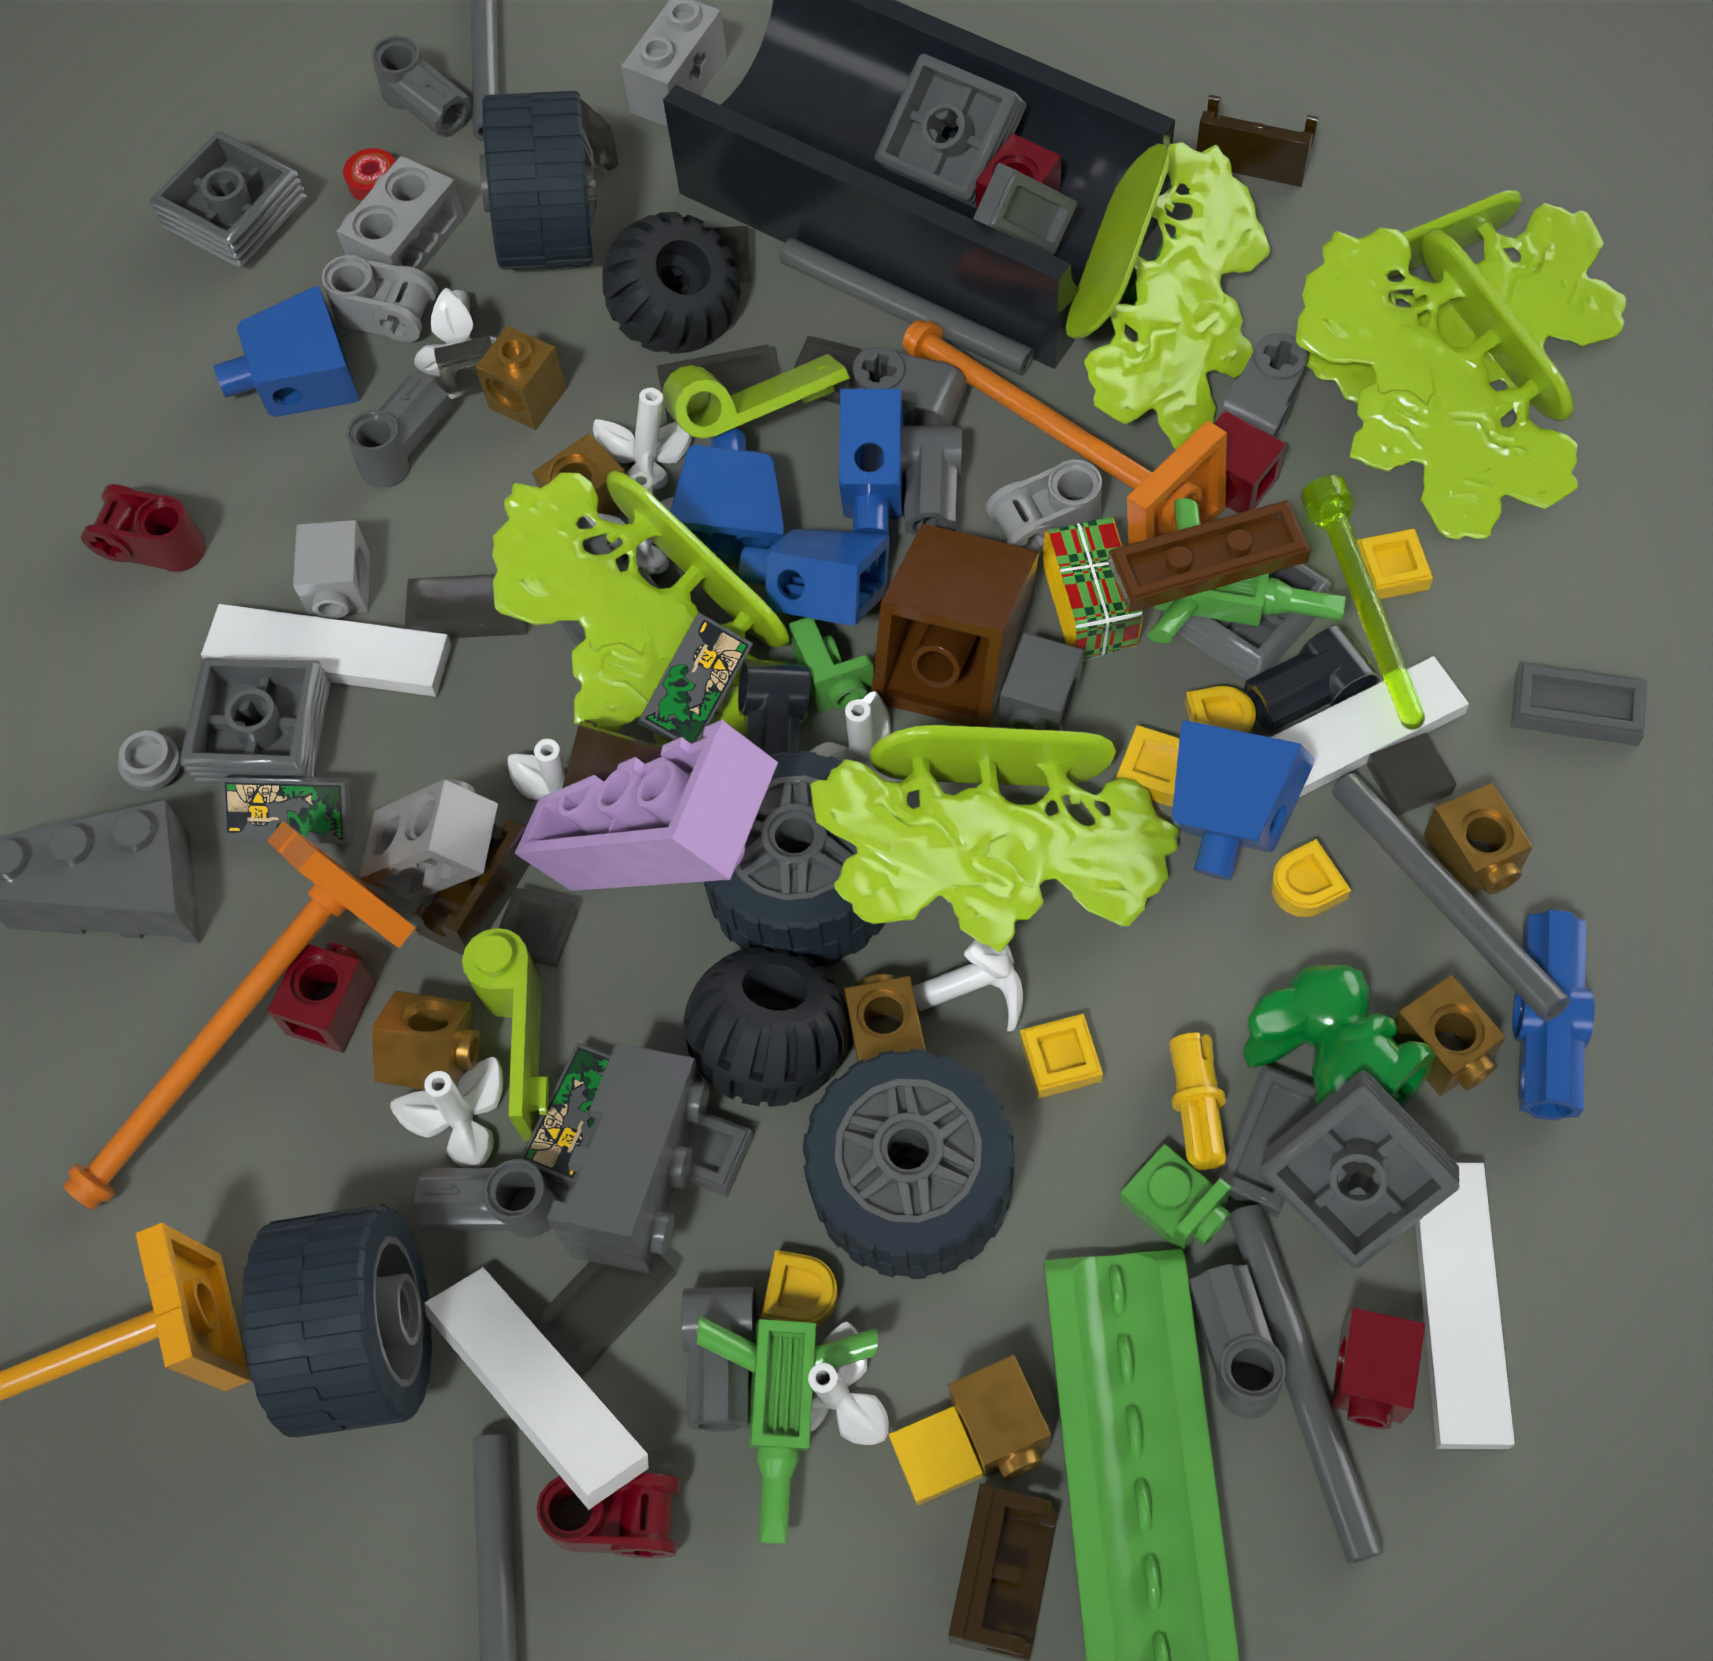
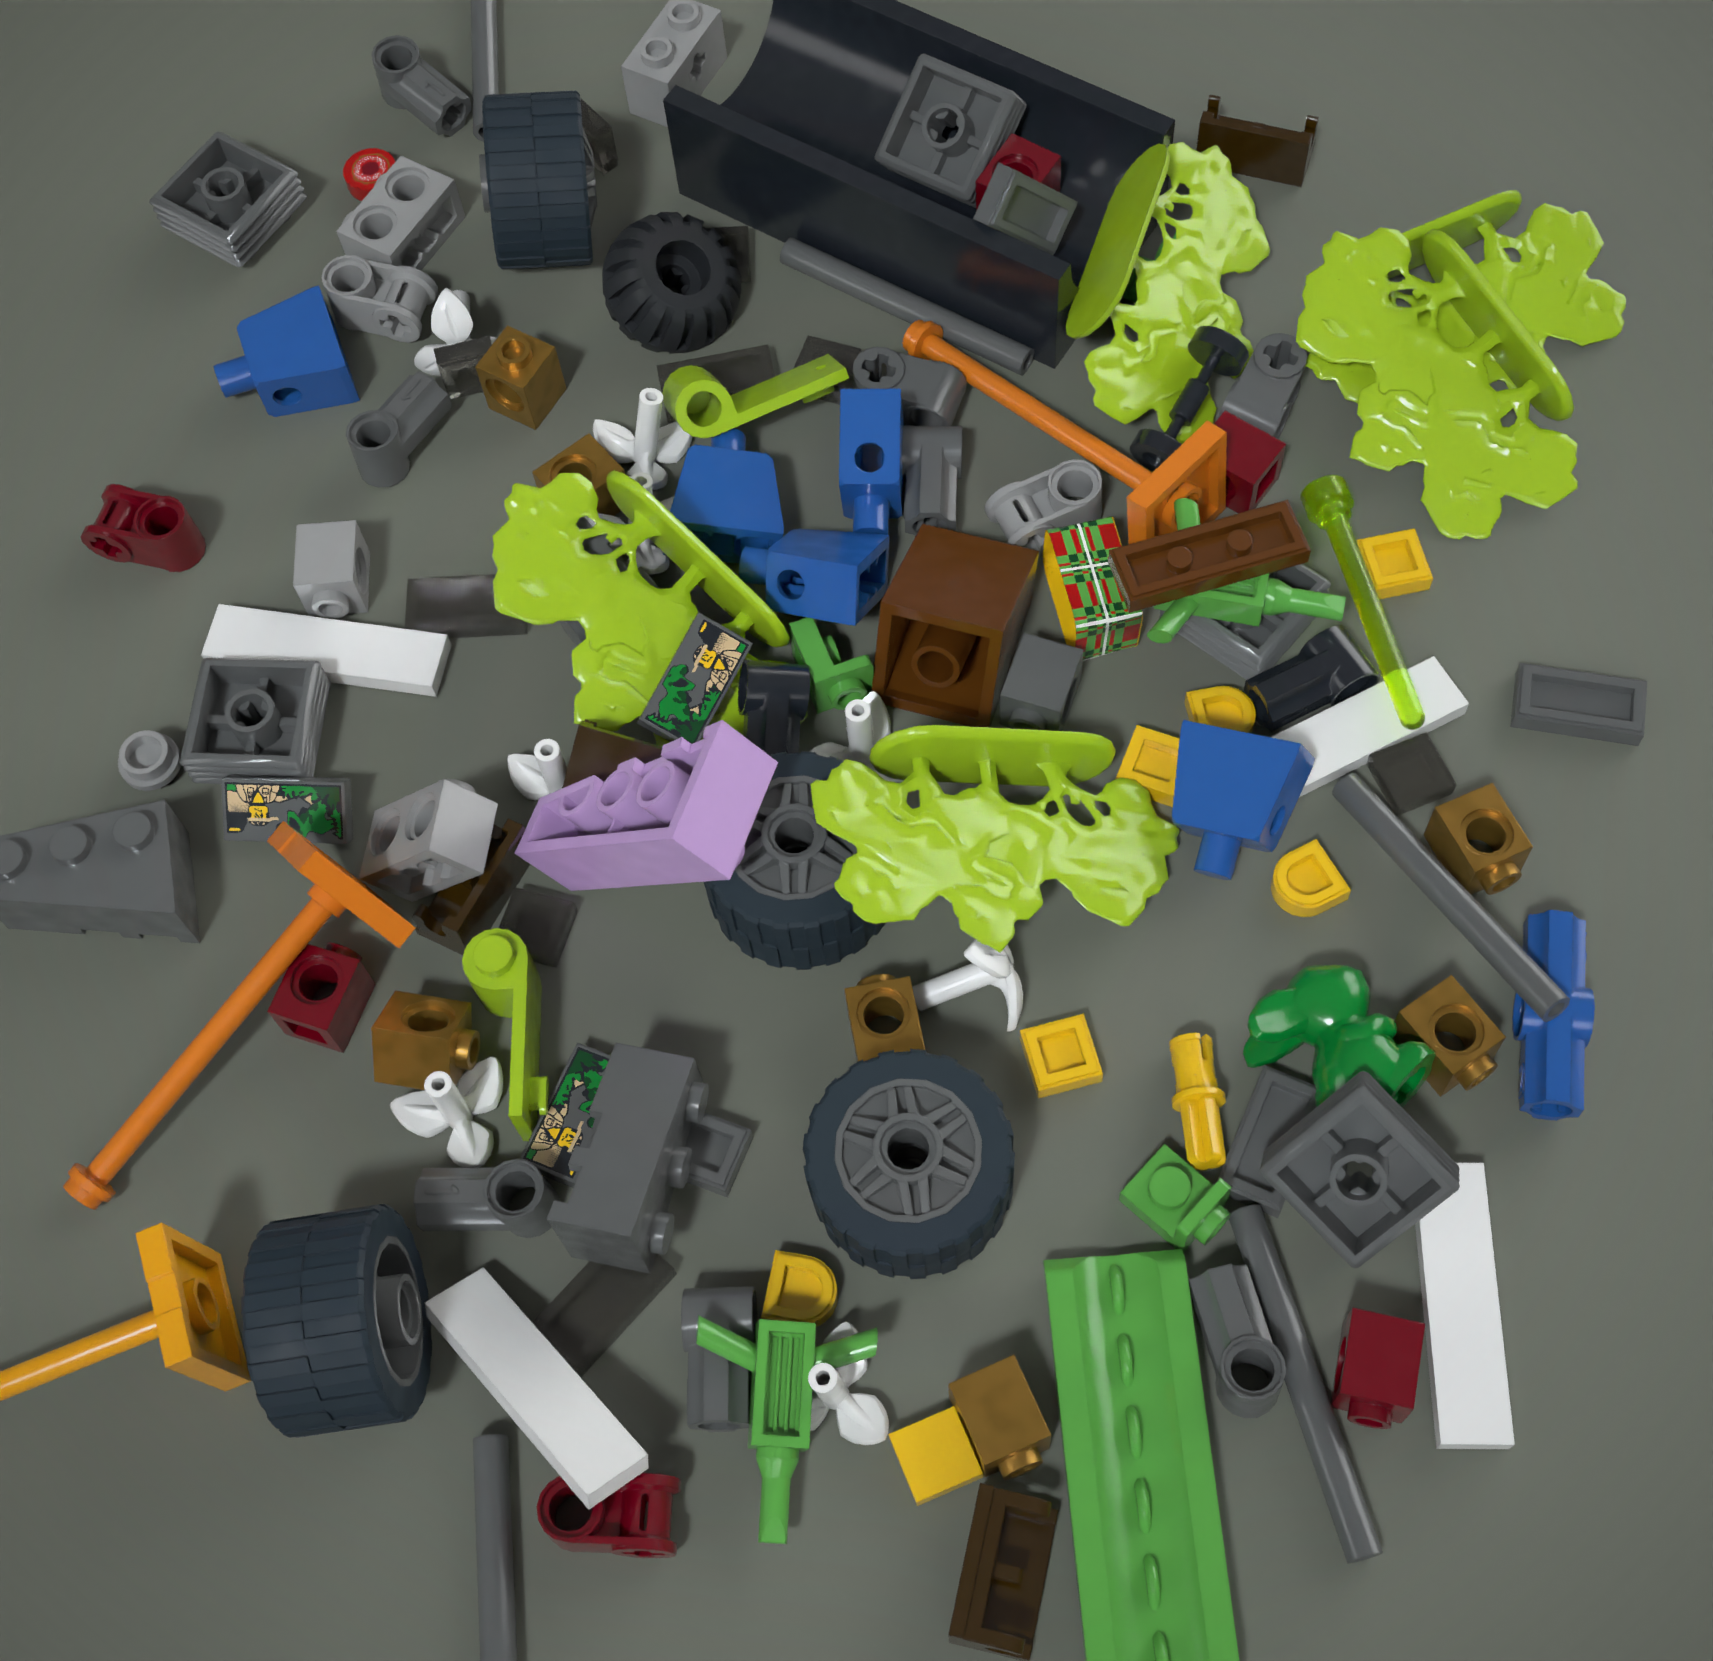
black wheel [684,946,849,1107] -> none
none -> black wheel [1129,326,1249,472]

